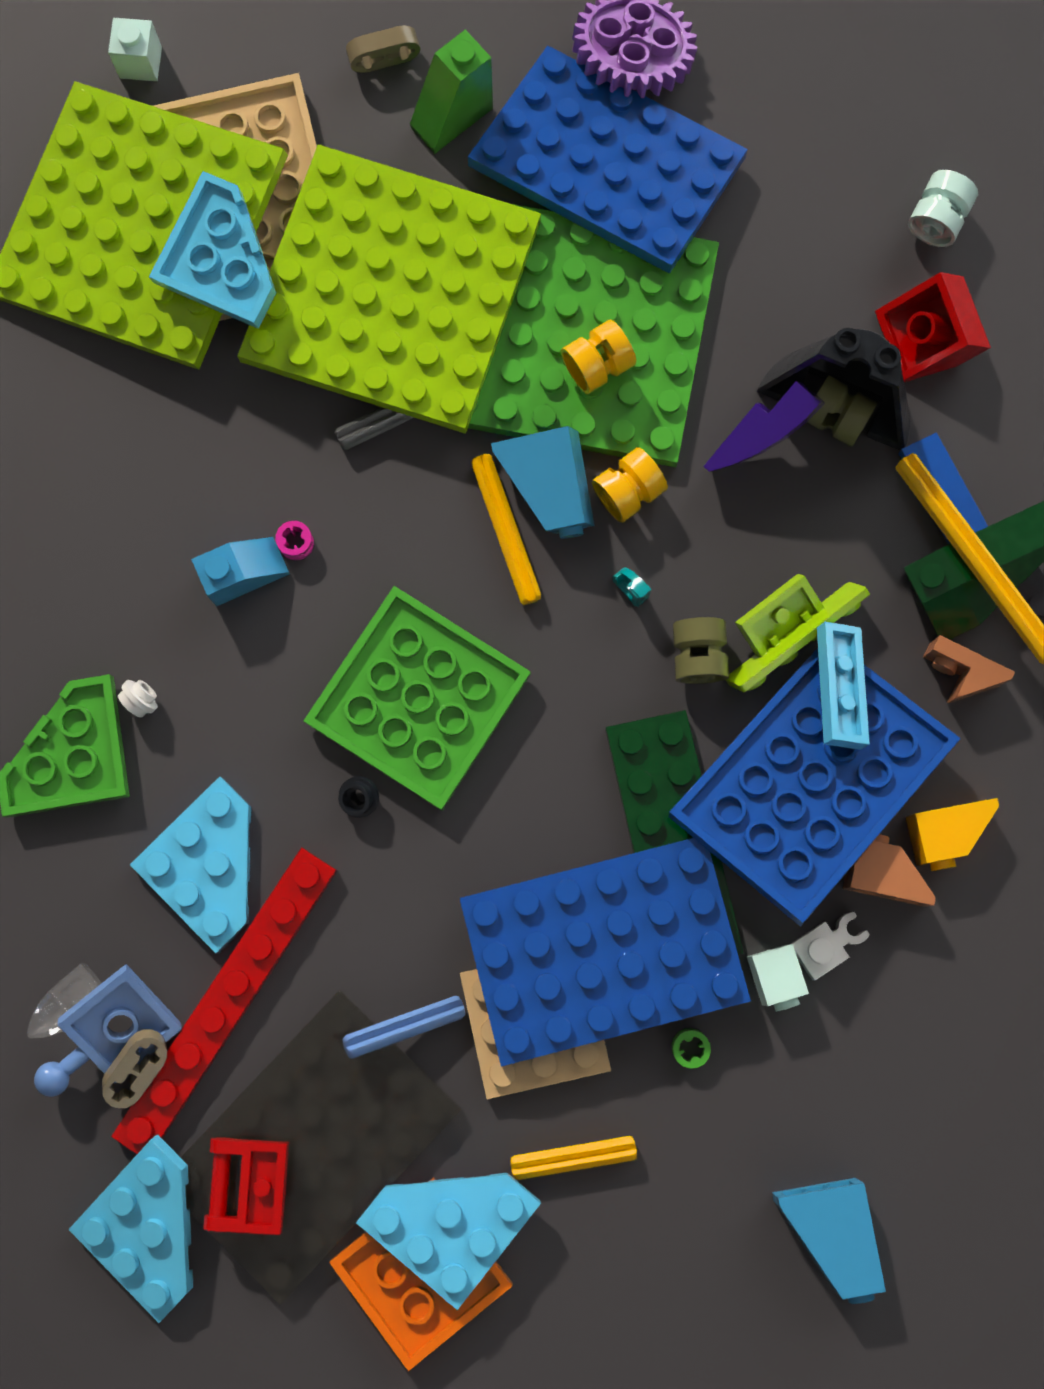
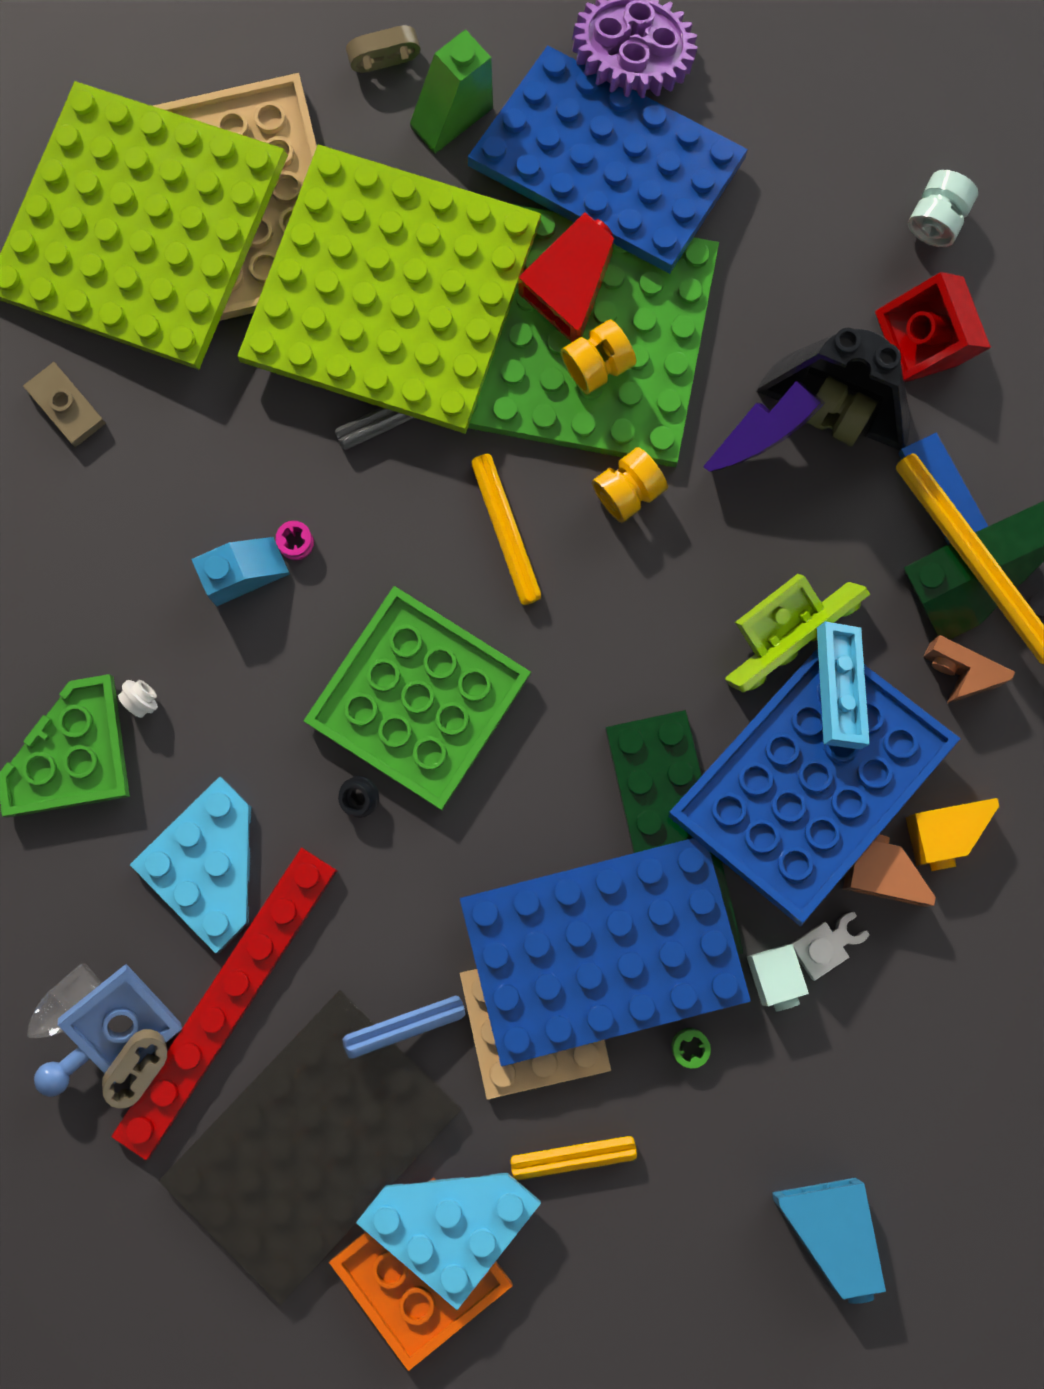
medium azure plate [69,1135,193,1323] -> none
light aqua brick [108,18,162,81] -> none
medium azure plate [149,171,276,329] -> none
red plate [203,1137,289,1235] -> none
dark azure slope [491,426,595,539] -> none
teal tile [612,567,652,607] -> none
olive wheel [673,617,729,684] -> none
none -> dark tan plate [23,362,106,448]
none -> red slope [518,212,614,342]

